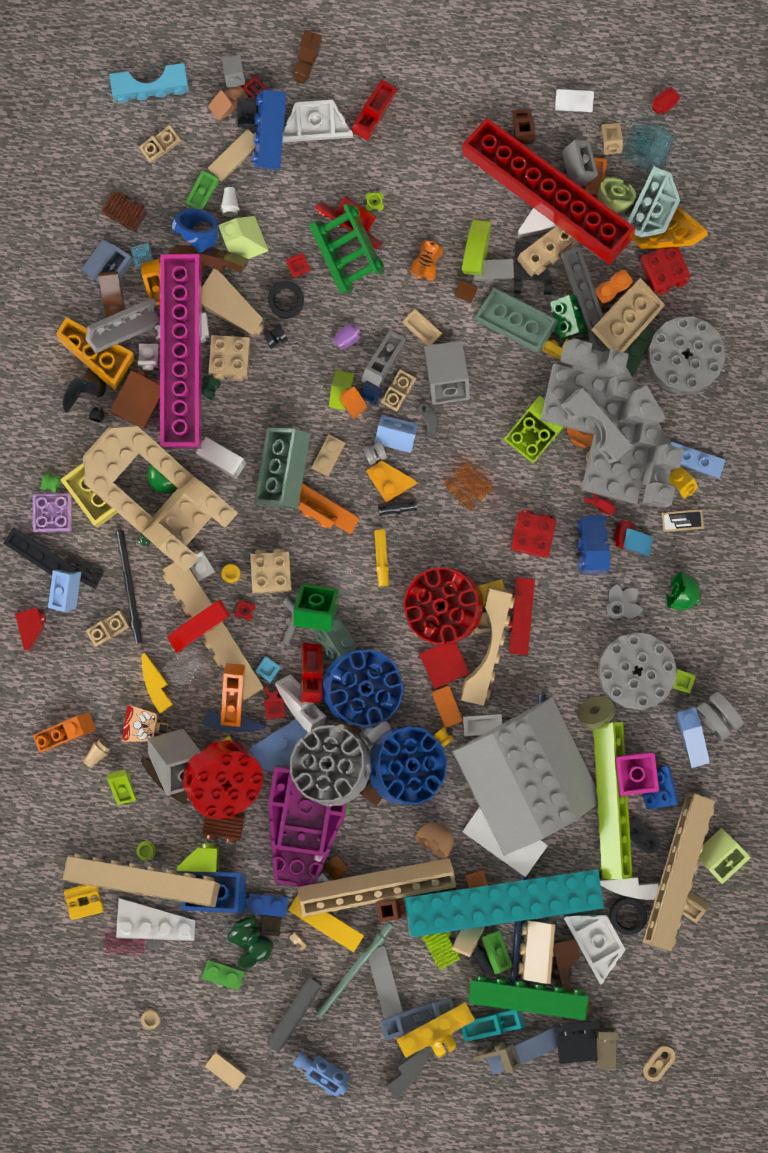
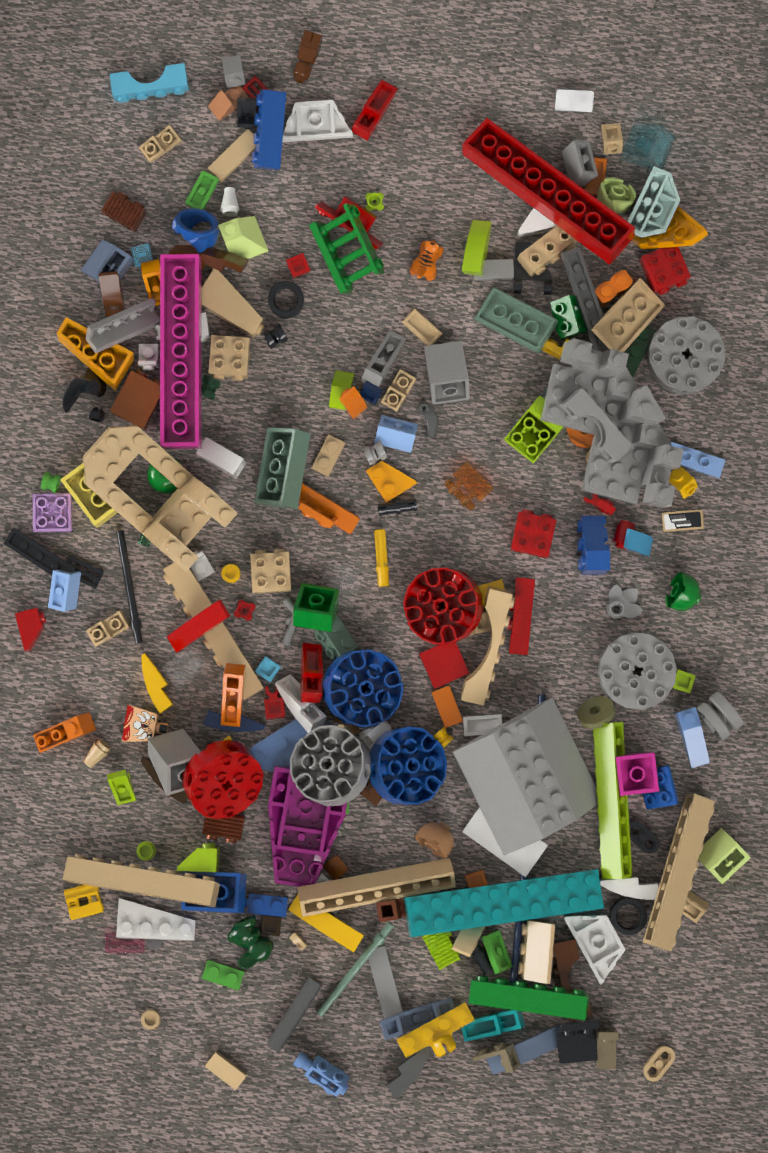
medium lavender brick [332,323,361,350] -> none
reddish brown slope [455,280,478,303] -> none
copper brick [512,109,535,144] -> none
red brick [651,87,680,115] -> none

